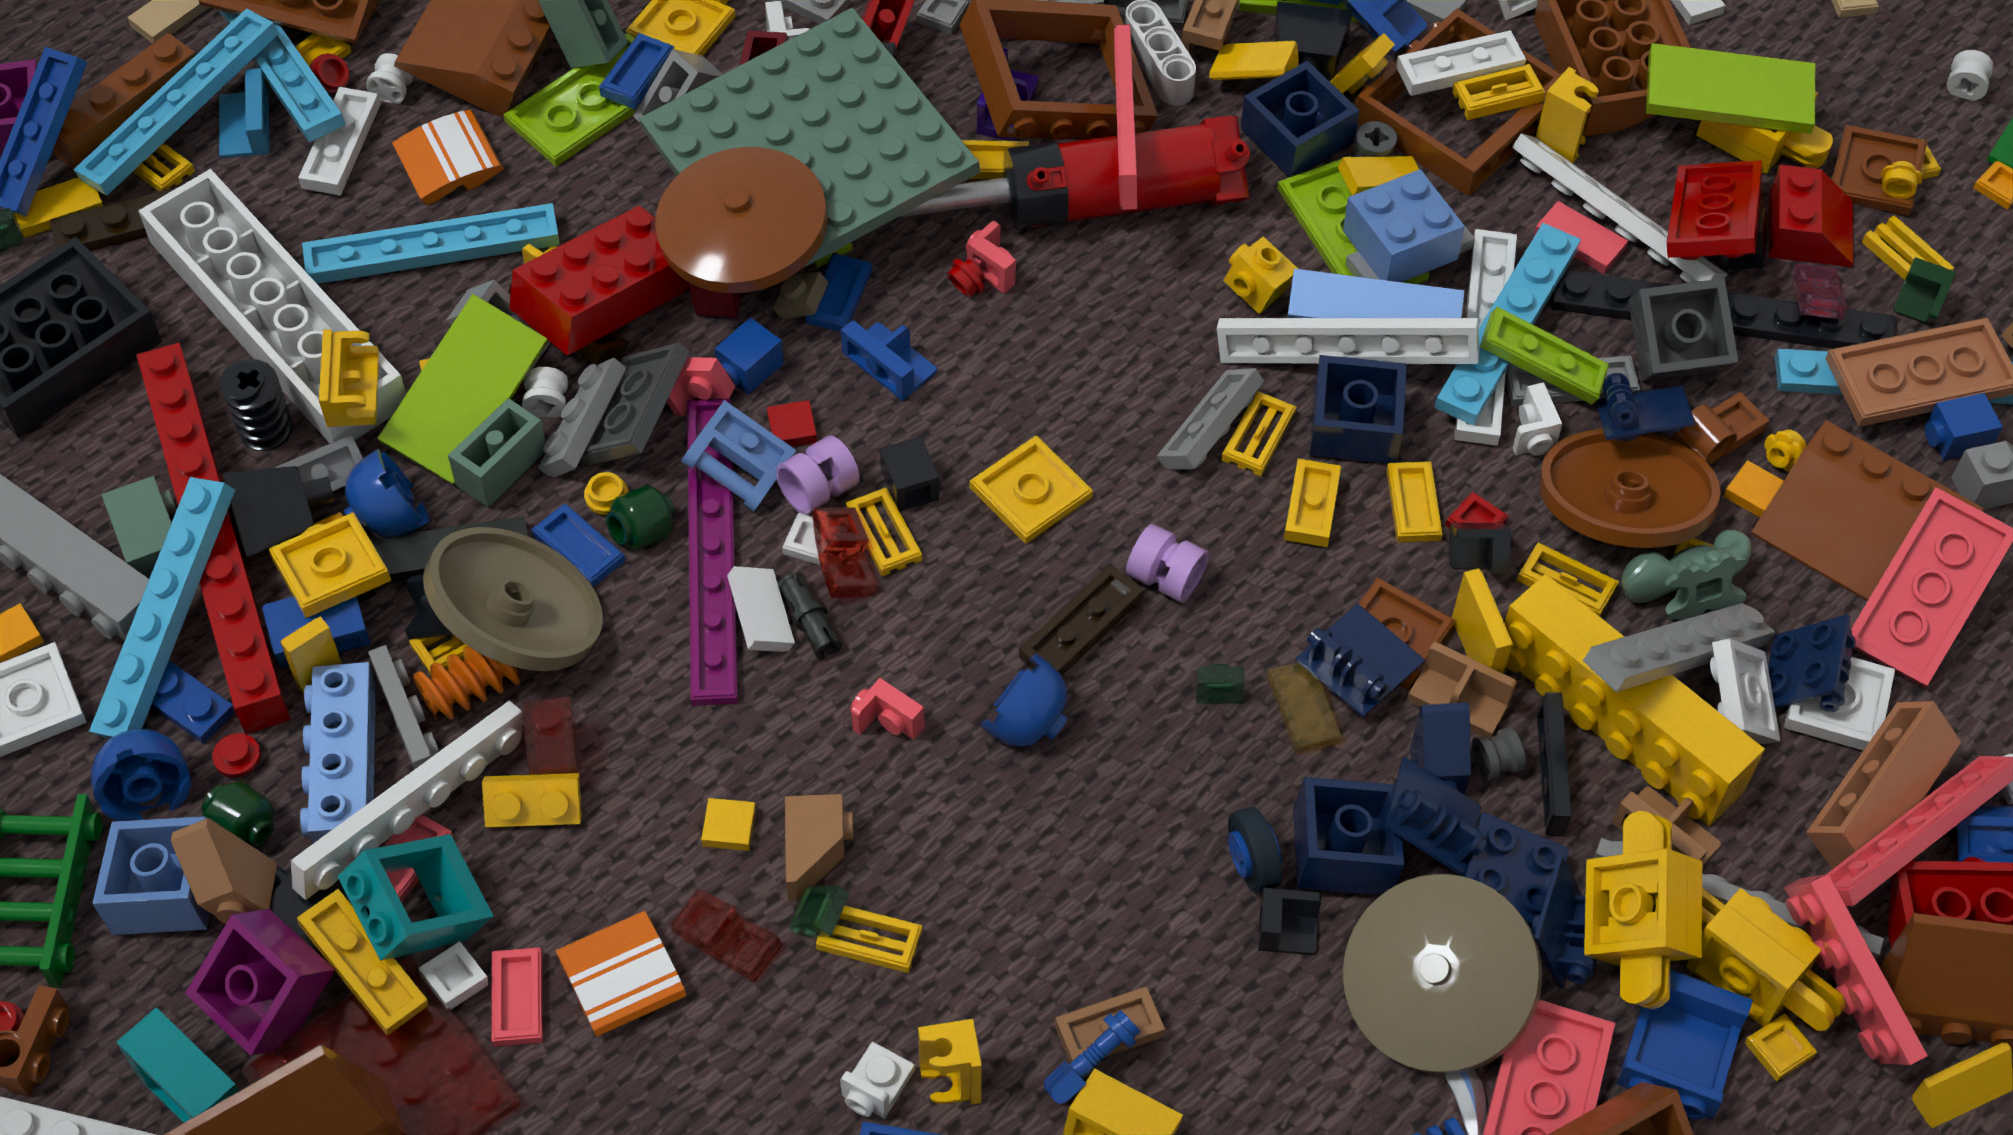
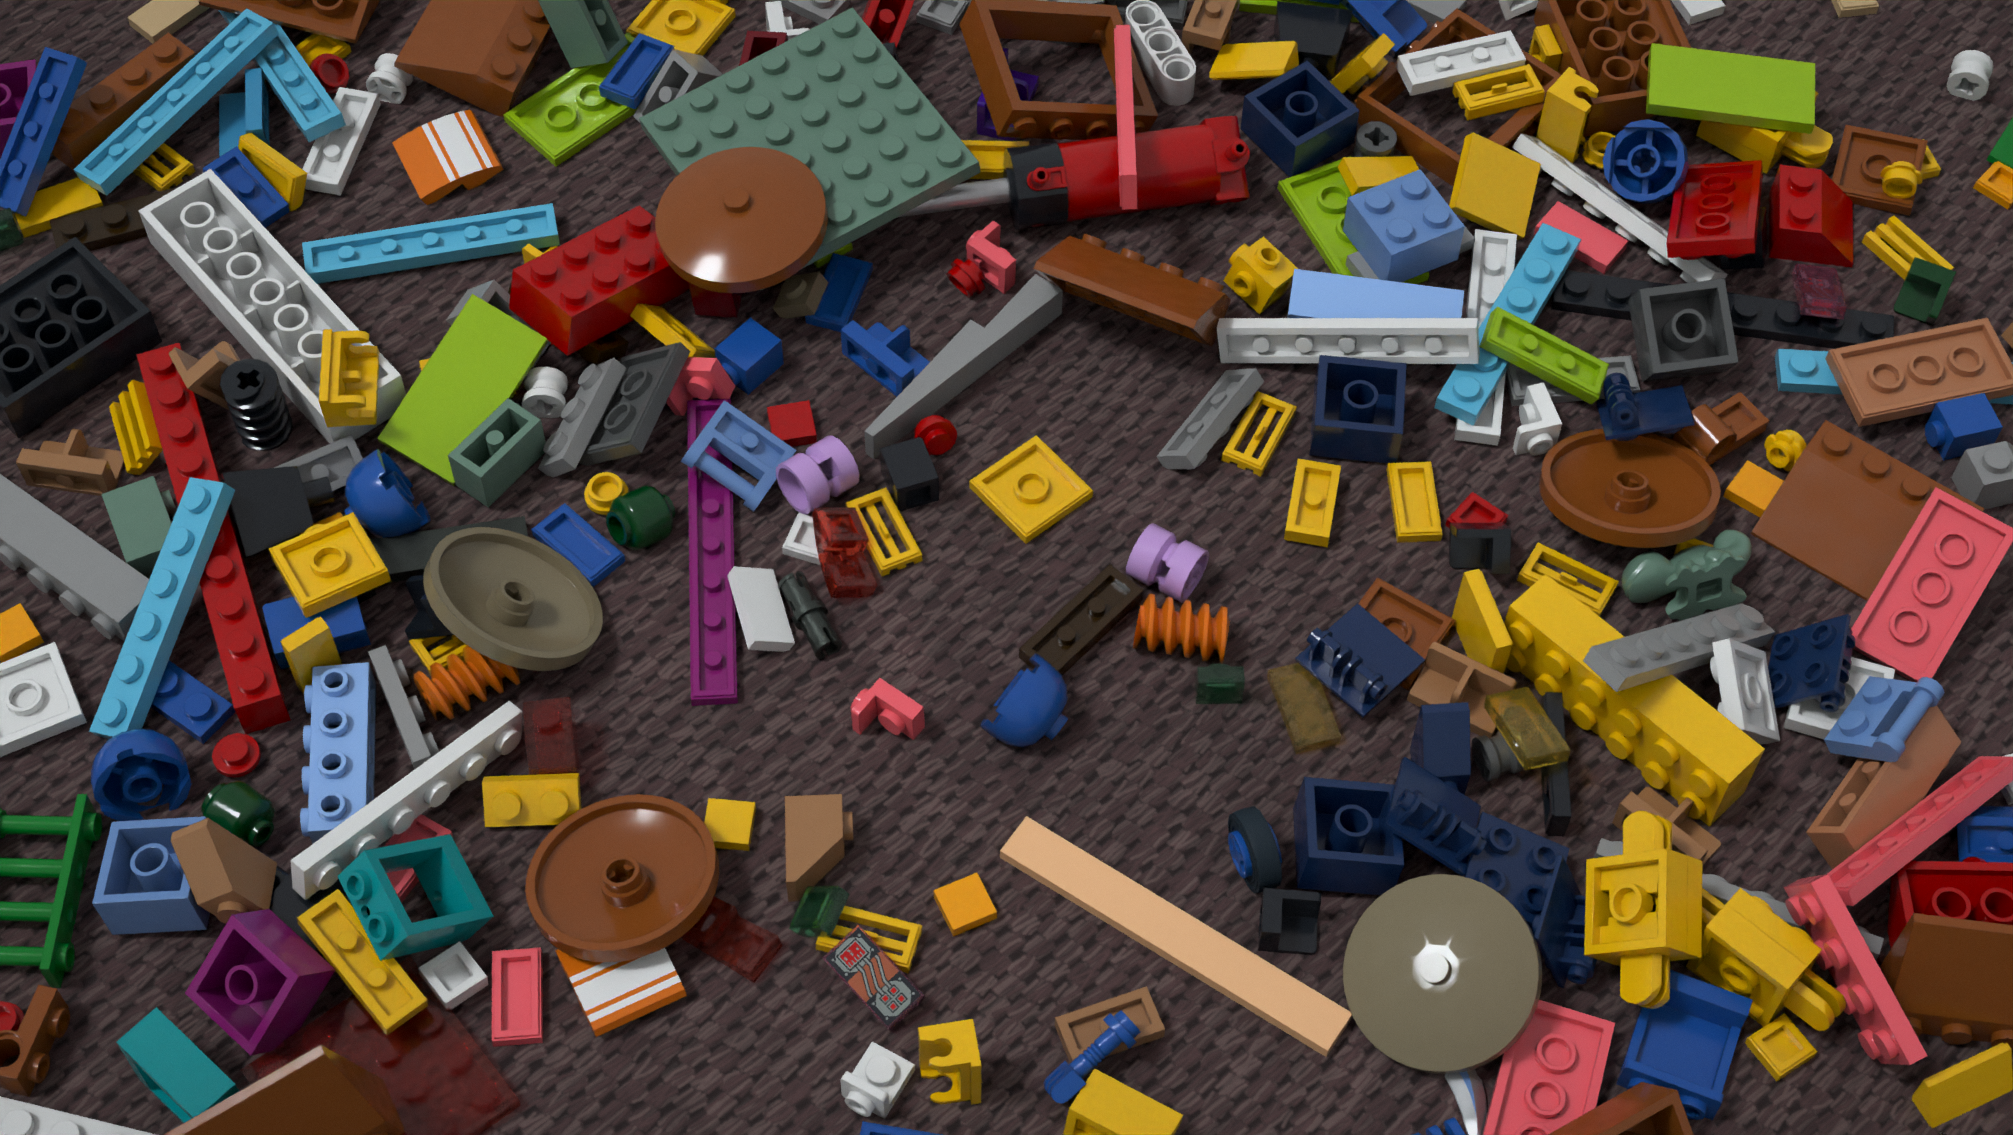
none -> medium nougat panel [16,429,125,496]
none -> yellow tile [109,380,163,475]
none -> medium nougat panel [168,341,240,411]
none -> blue plate [202,146,289,228]
none -> yellow tile [238,133,308,211]
none -> dark orange dish [525,794,720,962]
none -> yellow tile [630,303,716,358]
none -> tile [823,925,926,1031]
none -> light grey slope [864,274,1063,459]
none -> red plate [914,415,957,455]
none -> light orange tile [933,873,997,936]
none -> light nougat tile [1000,816,1352,1057]
none -> dark orange slope [1033,234,1231,347]
none -> orange piece [1133,593,1230,664]
none -> yellow tile [1449,132,1541,240]
none -> clear yellow tile [1484,687,1570,770]
none -> yellow tile [1528,24,1562,72]
none -> yellow plate [1582,132,1616,170]
none -> blue cylinder [1603,119,1689,204]
none -> medium blue plate [1824,676,1945,762]

